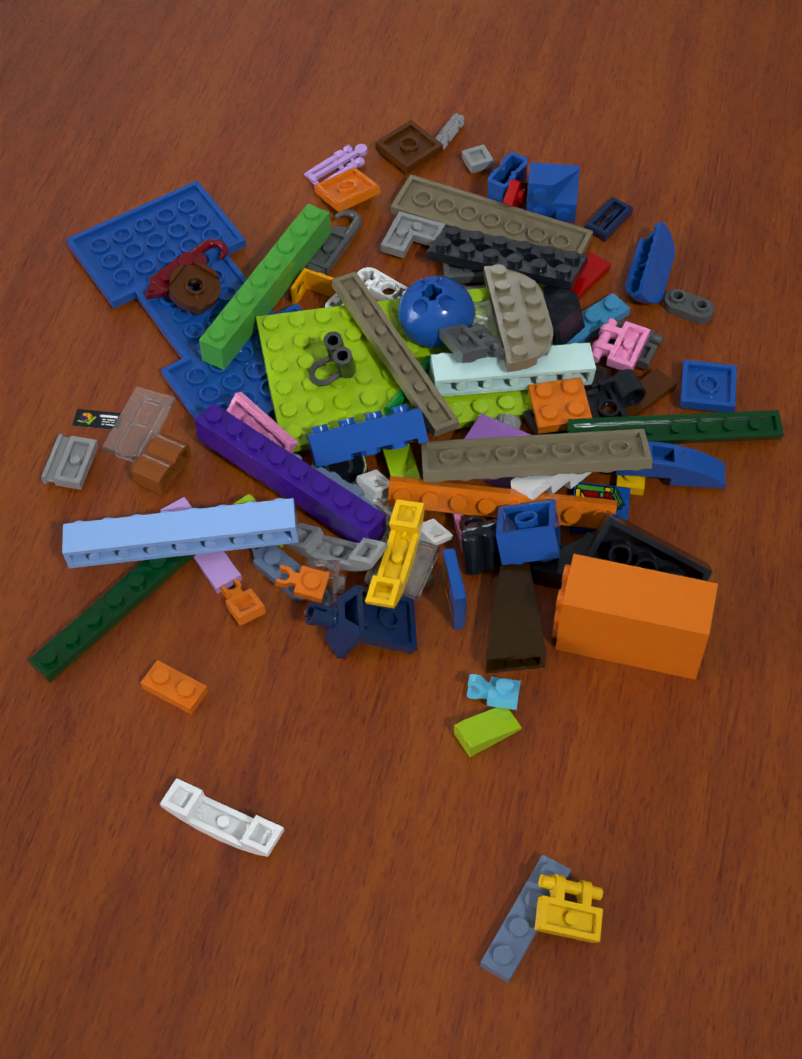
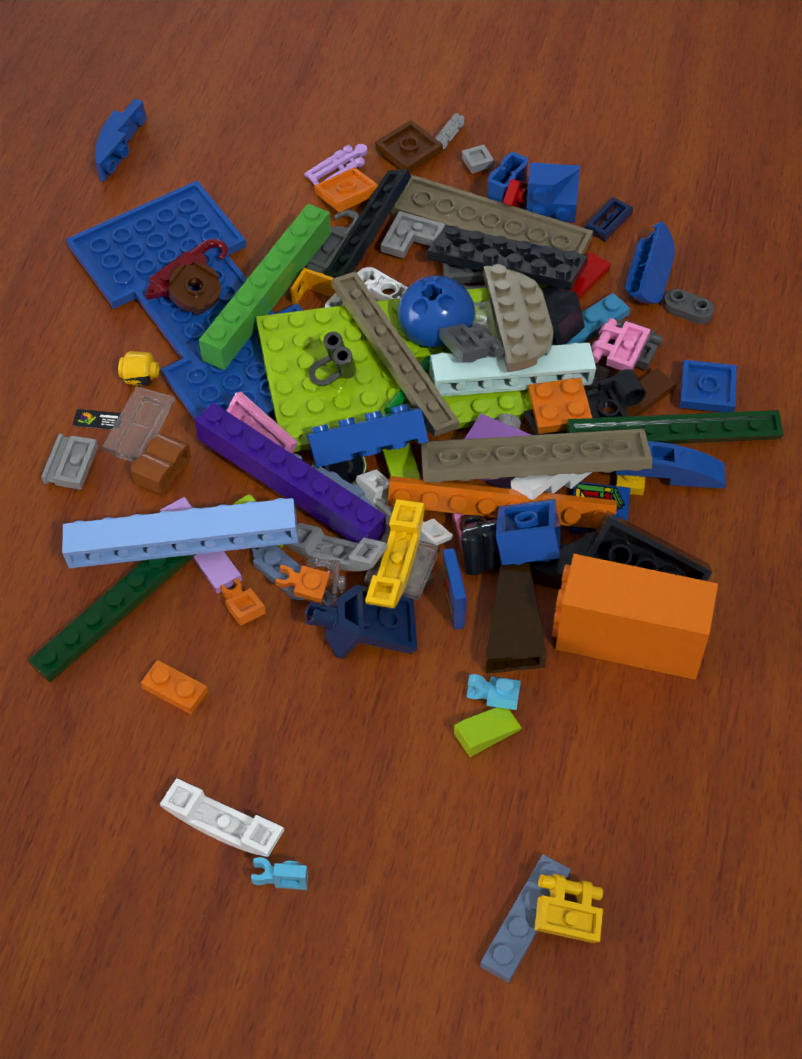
none -> blue slope [95,99,146,182]
none -> yellow head [118,351,159,386]
none -> medium azure plate [251,857,309,890]
none -> black plate [324,169,412,278]

